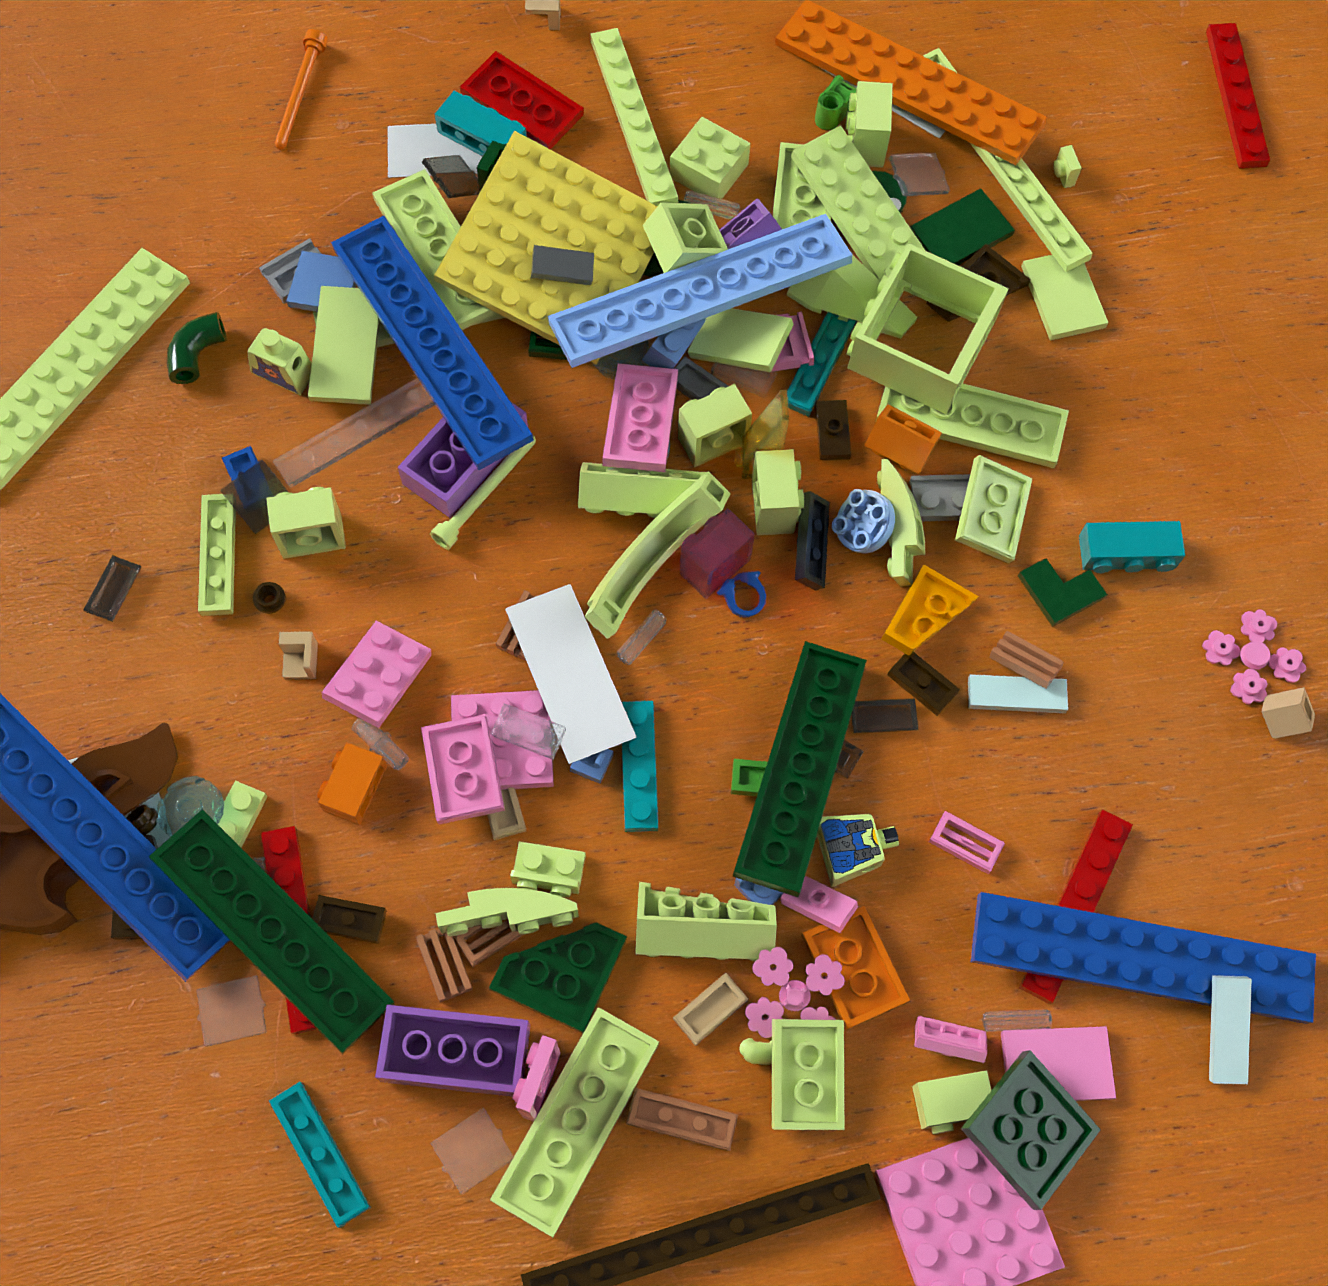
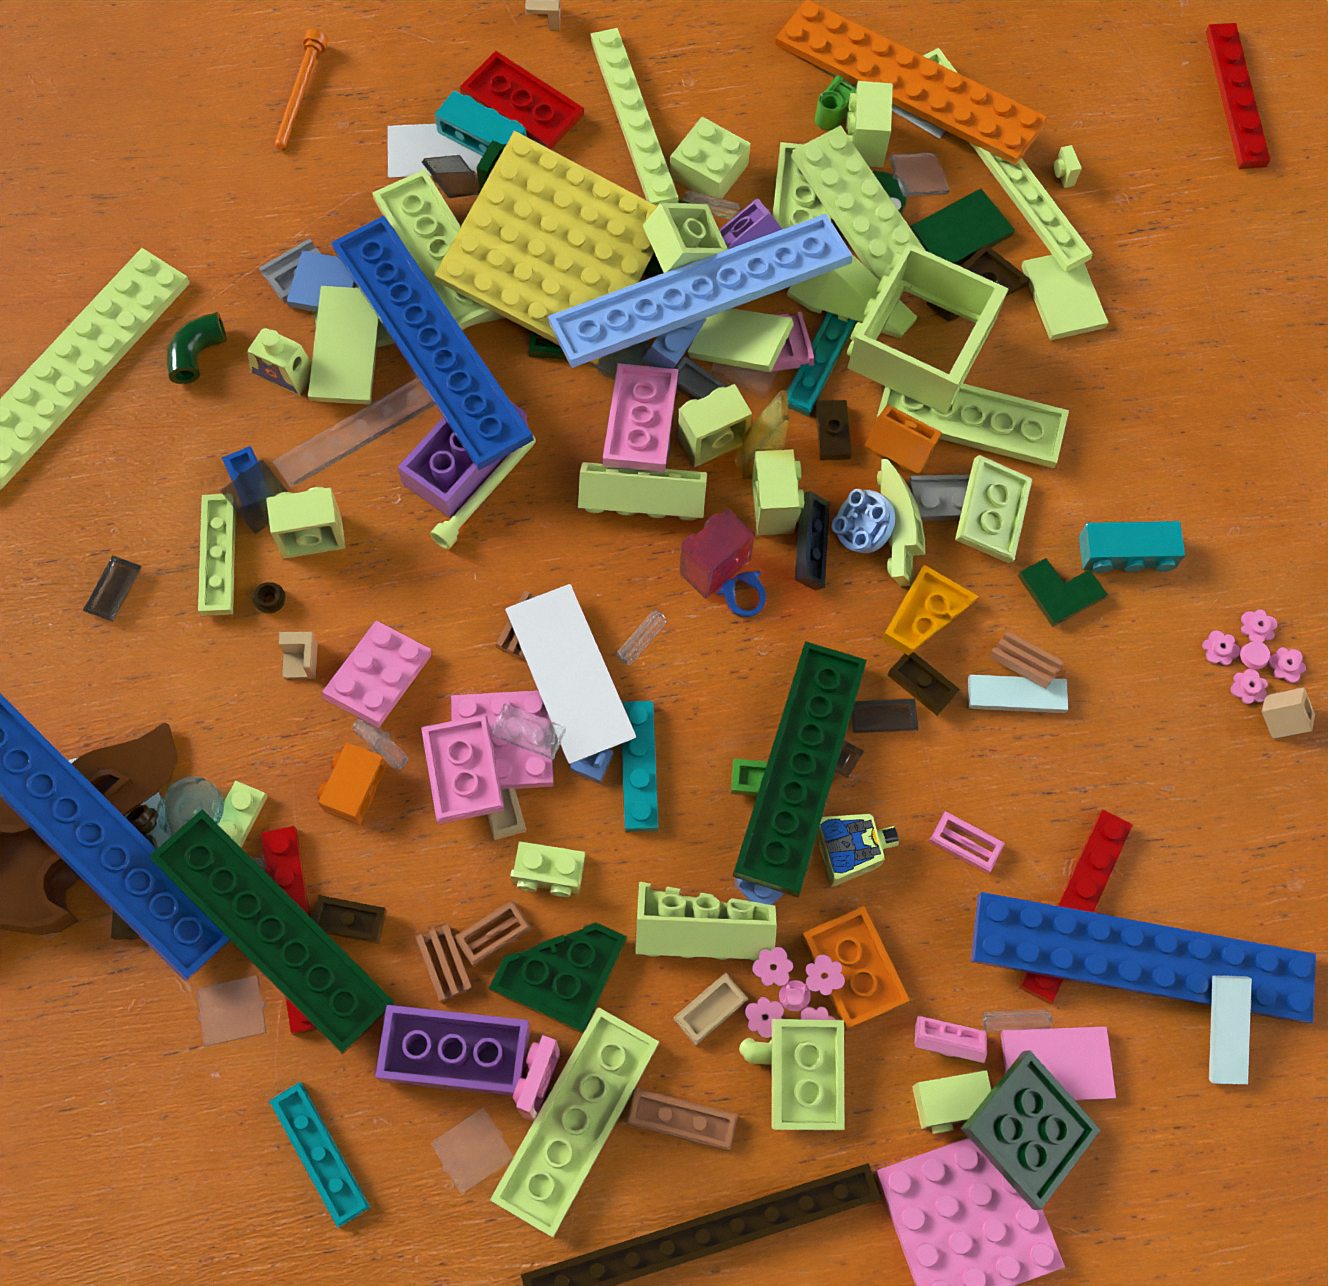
yellowish green slope [435,888,579,936] -> none
dark grey tile [531,245,594,285] -> none
yellowish green arch [584,471,731,639] -> none
bright pink plate [781,876,858,933] -> none

